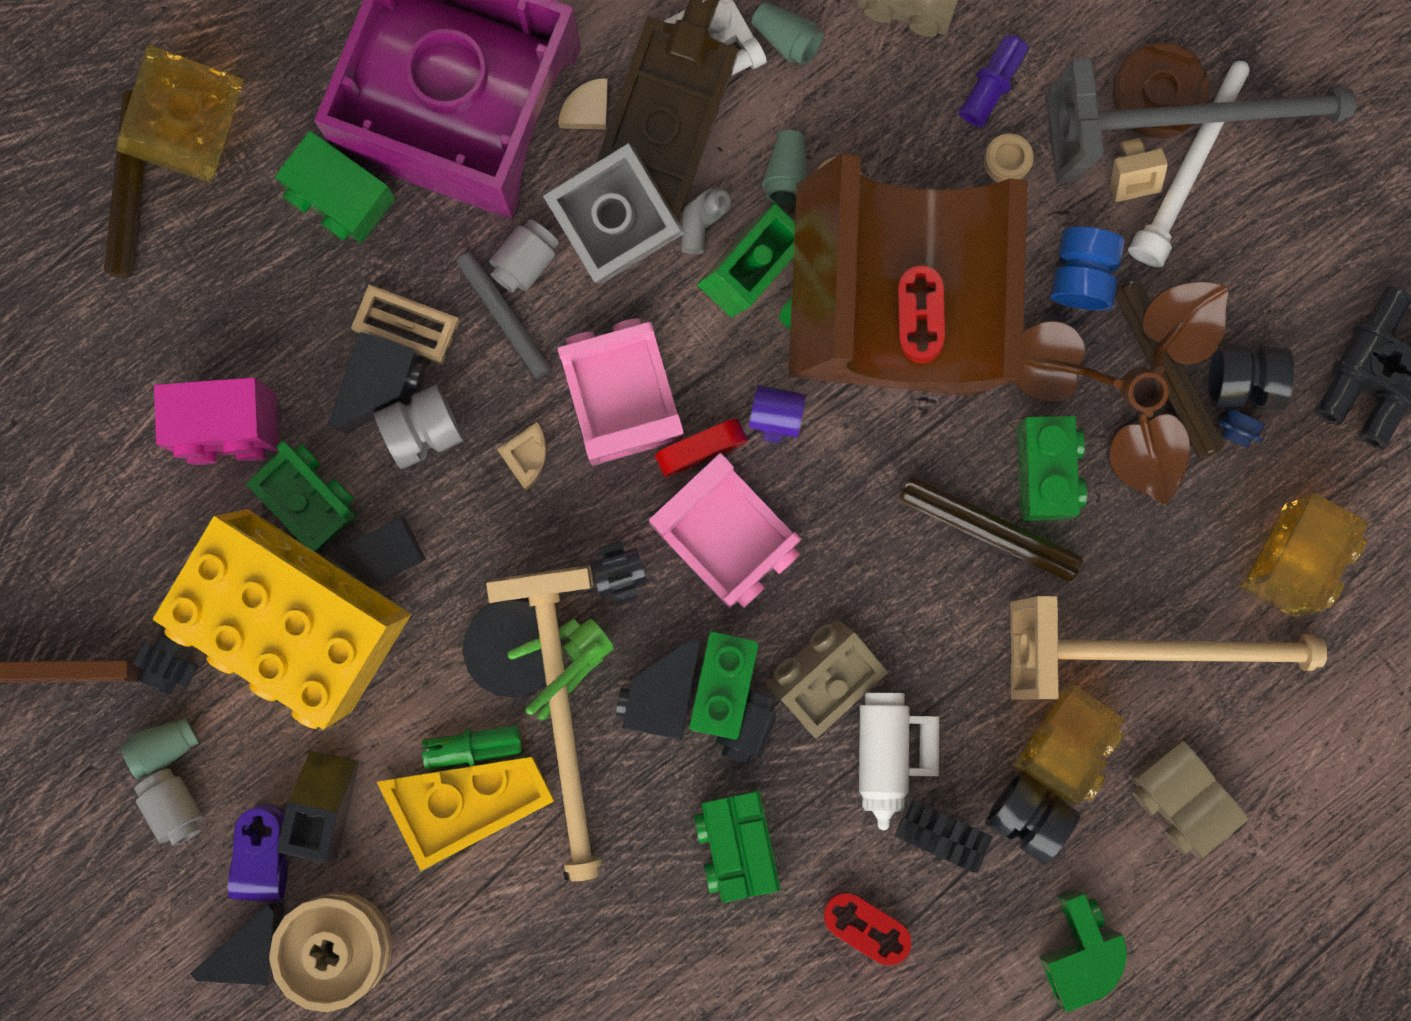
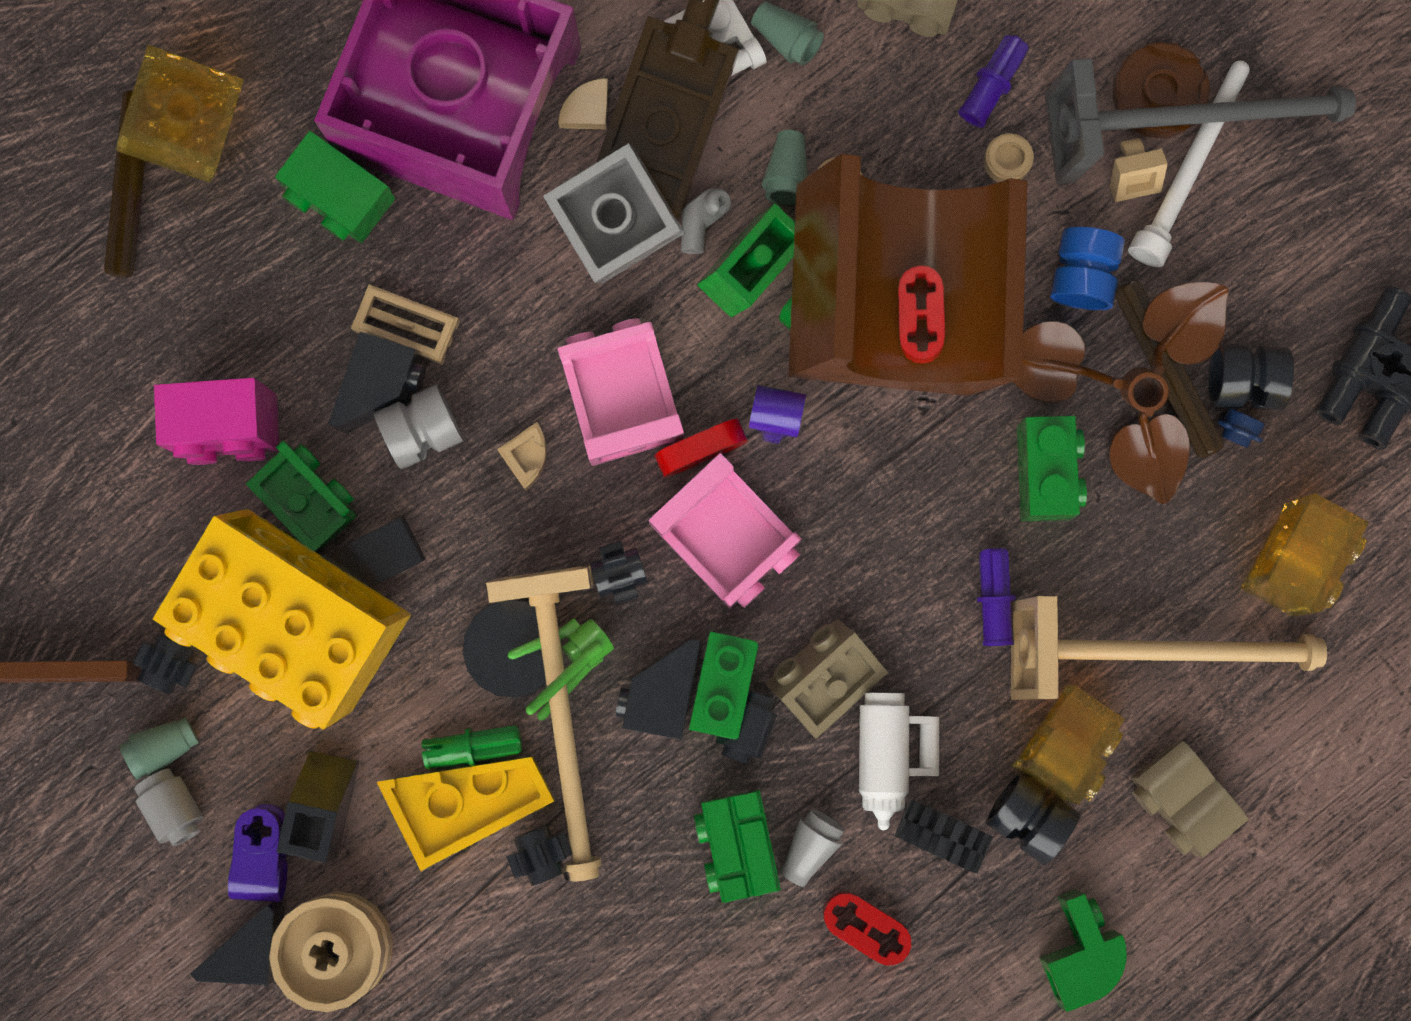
dark grey bar [456,252,552,380] -> none
light grey brick [489,219,559,293] -> none
dark brown axle [900,478,1083,581] -> none
none -> black gear [506,825,572,886]
none -> light grey cone [780,809,845,887]
none -> dark purple axle [976,548,1016,646]

